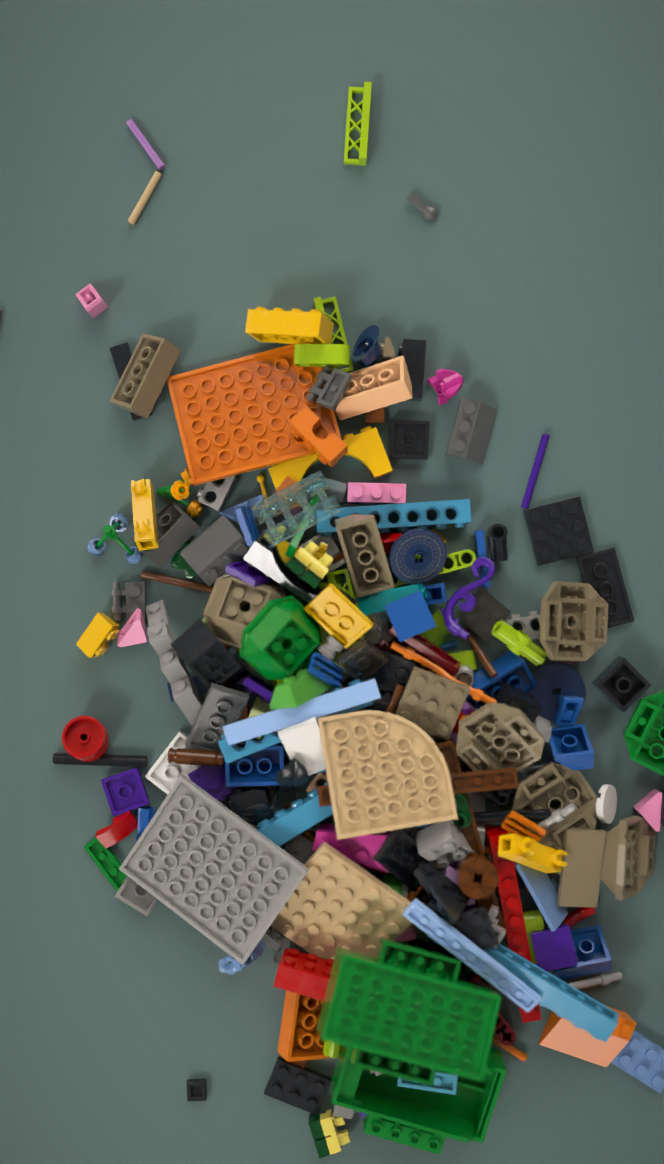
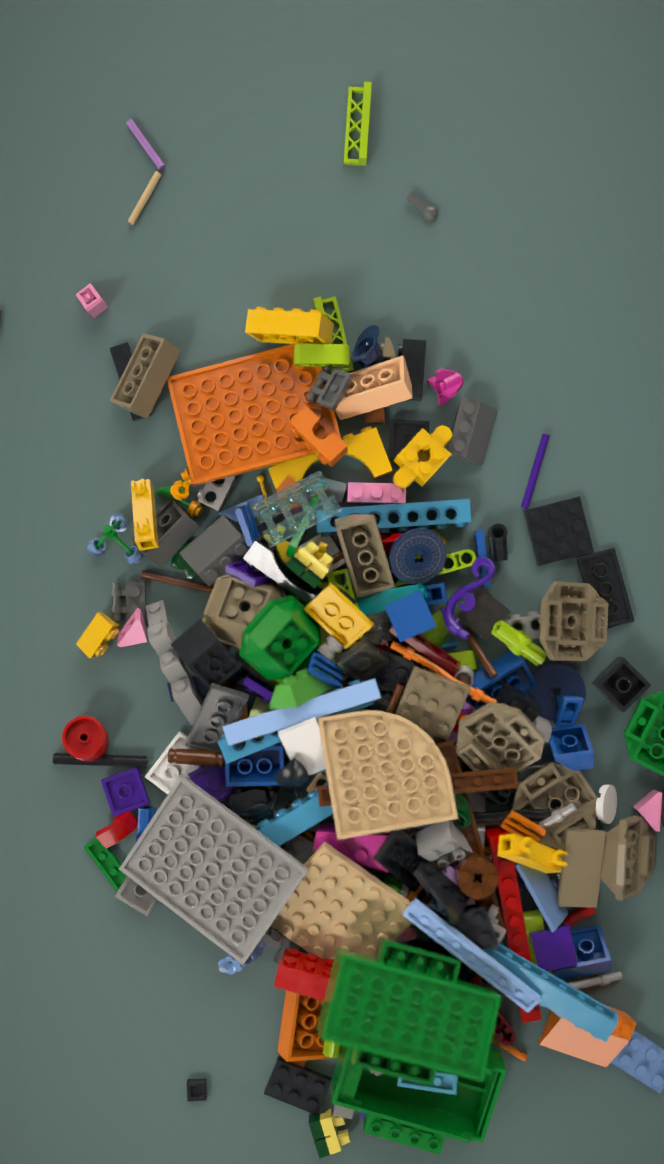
none -> yellow brick [393,425,452,489]

